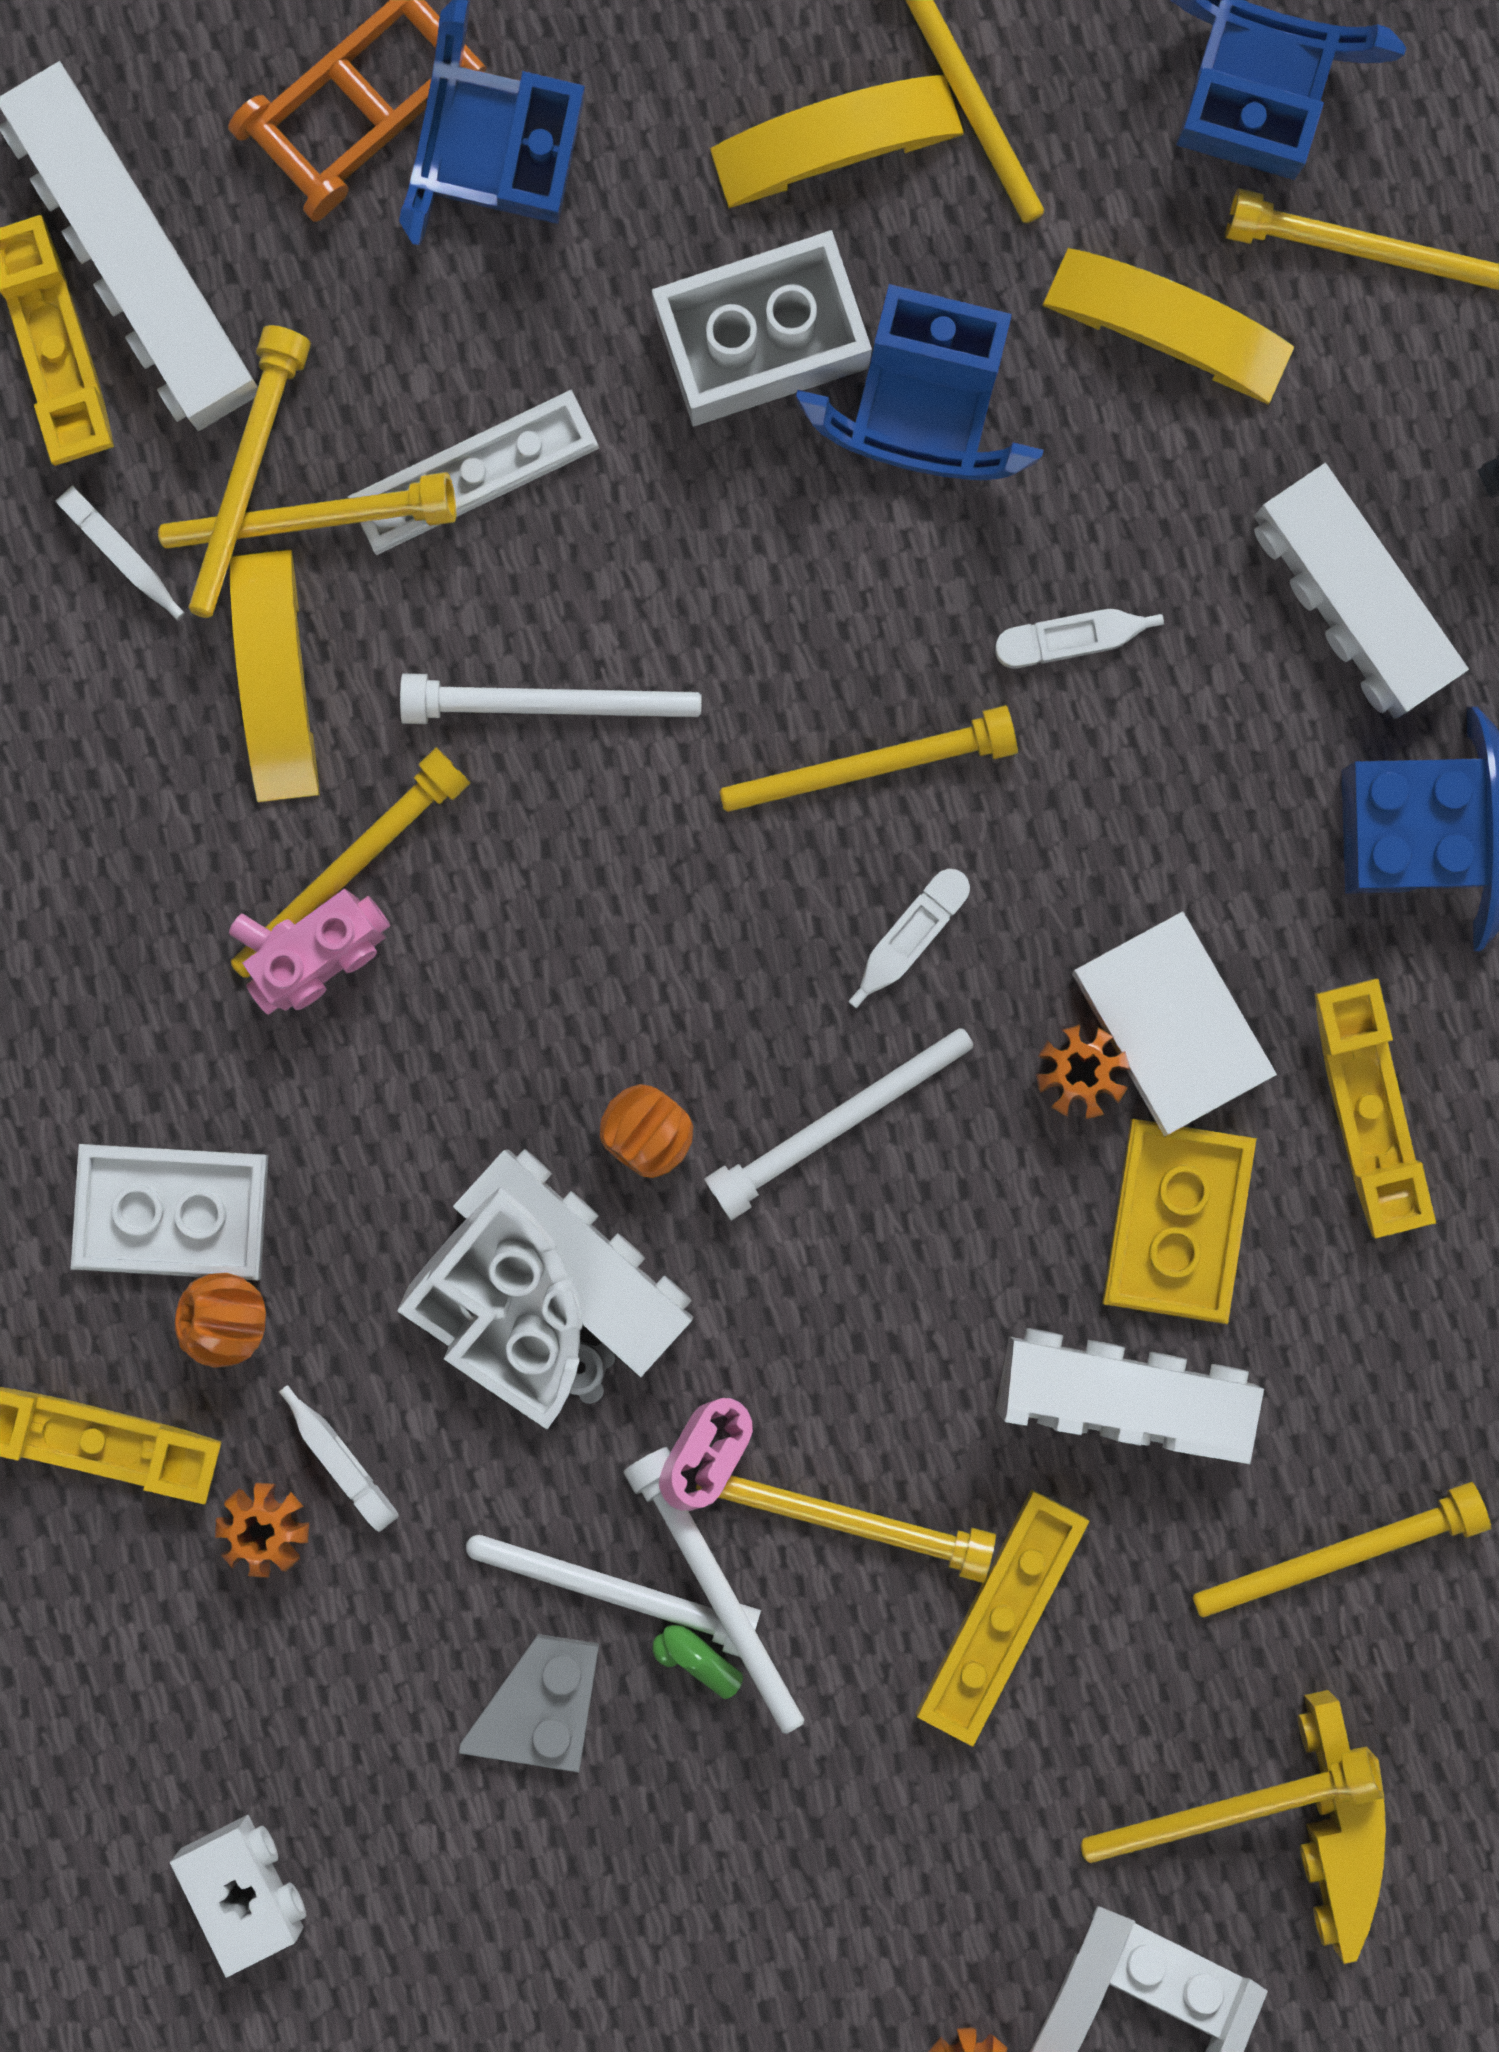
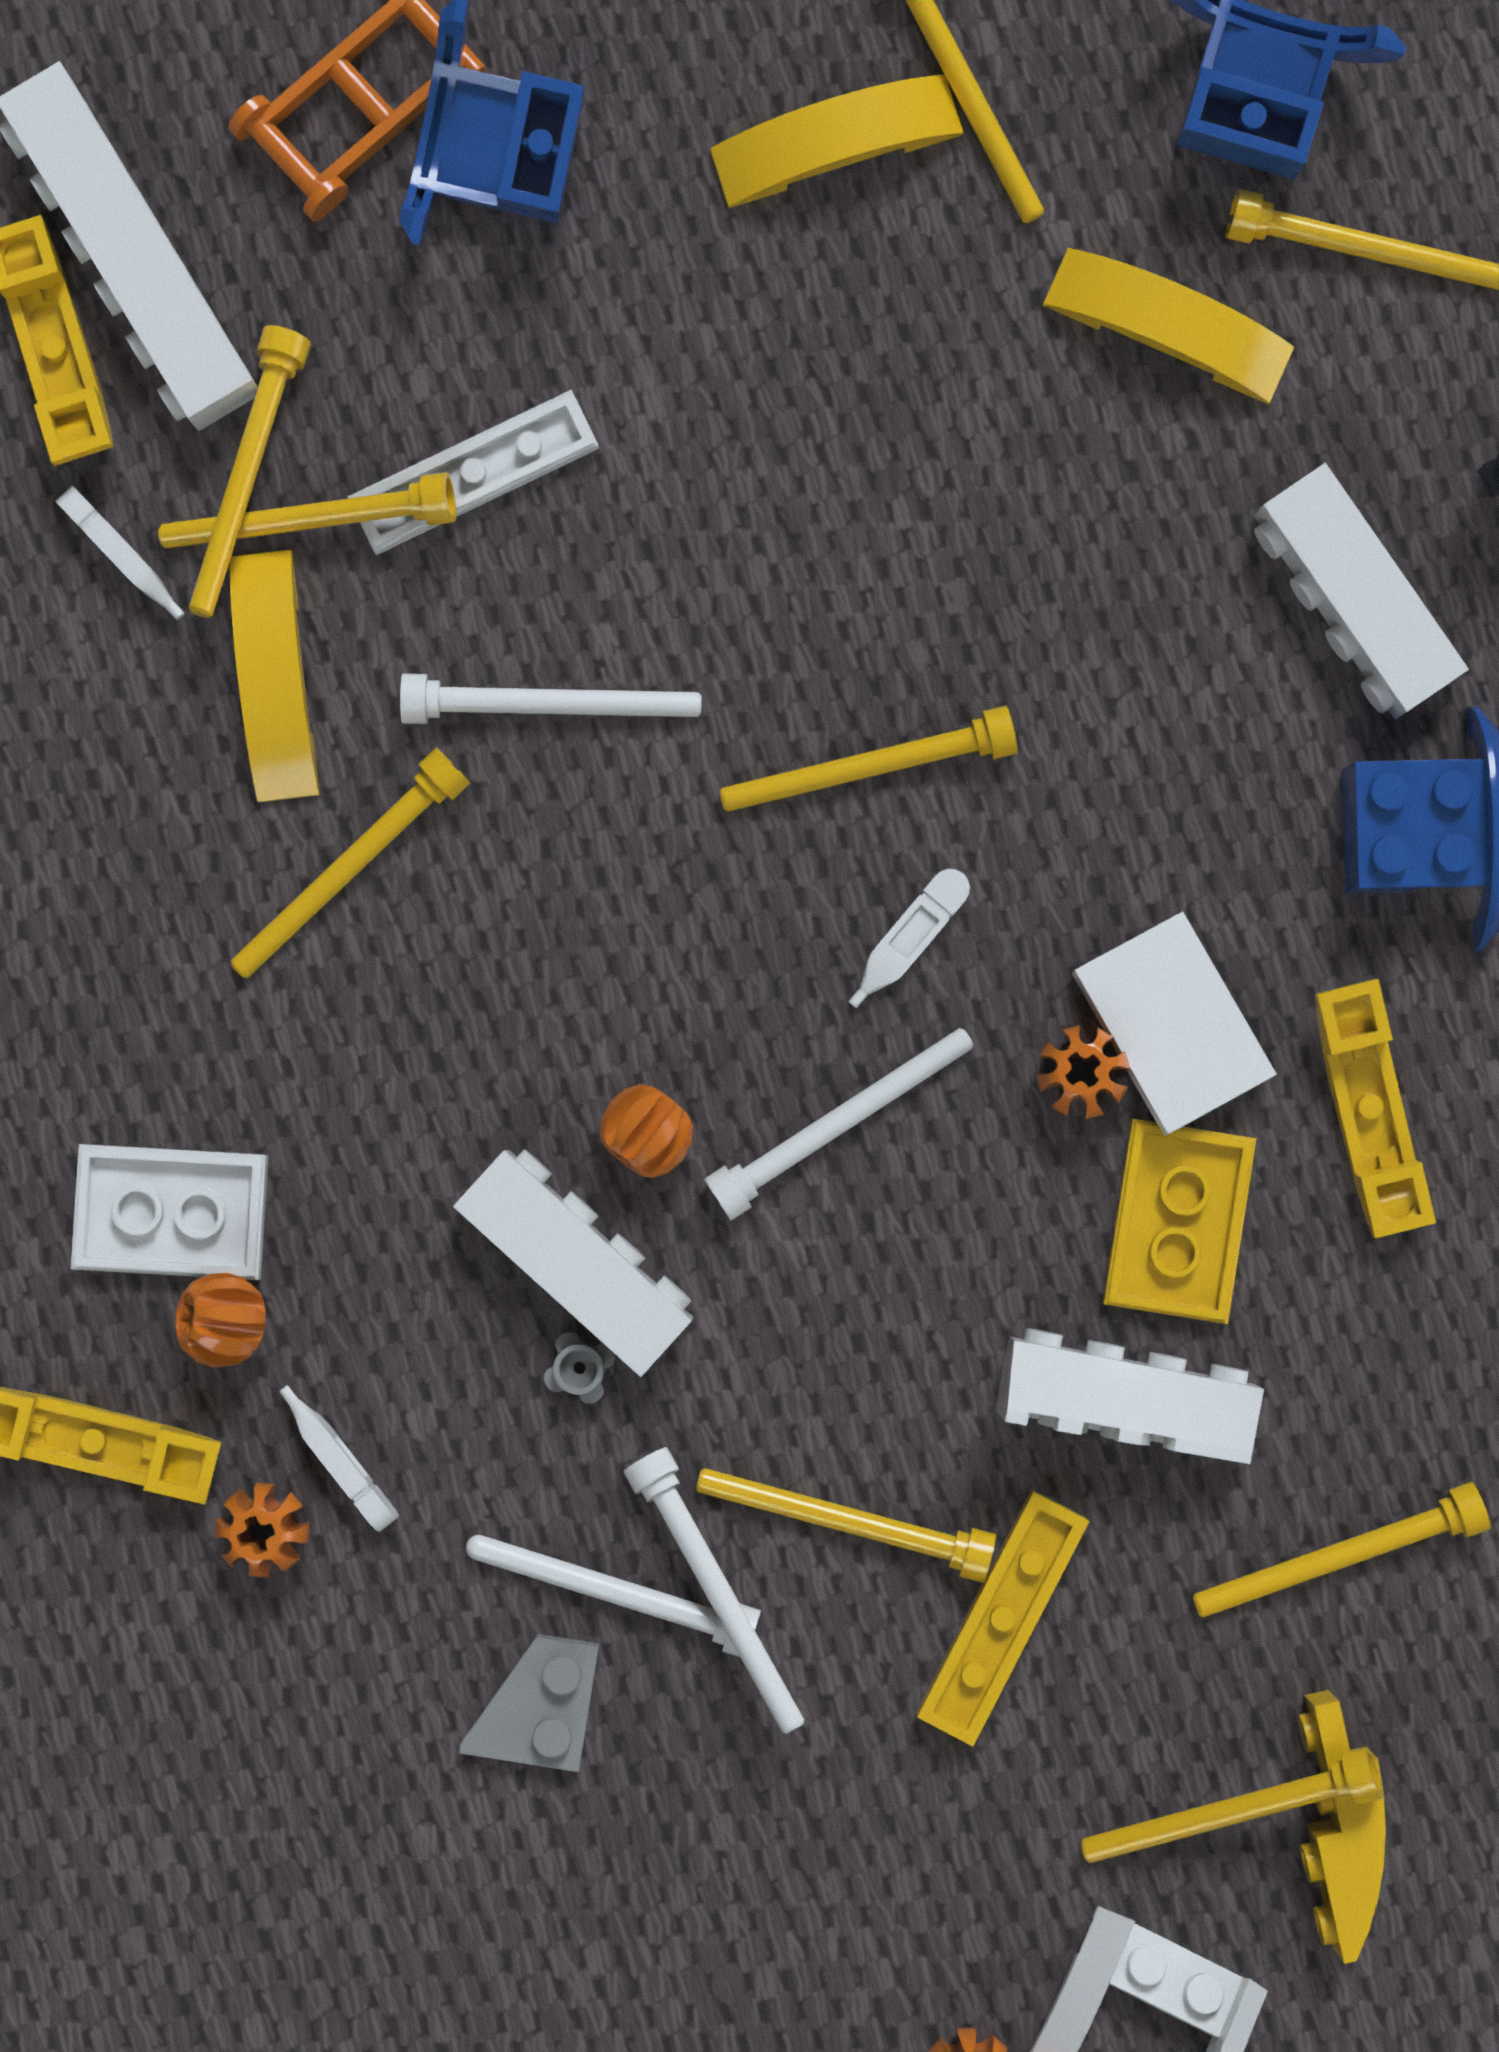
white brick [170,1815,306,1978] -> none
bright pink brick [229,889,391,1015] -> none
white brick [397,1187,582,1429] -> none
white brick [652,230,872,427] -> none
bright green arm [652,1624,743,1699] -> none
bright pink beam [659,1398,753,1511] -> none
blue piece [796,284,1044,480] -> none
white piece [995,609,1164,668] -> none

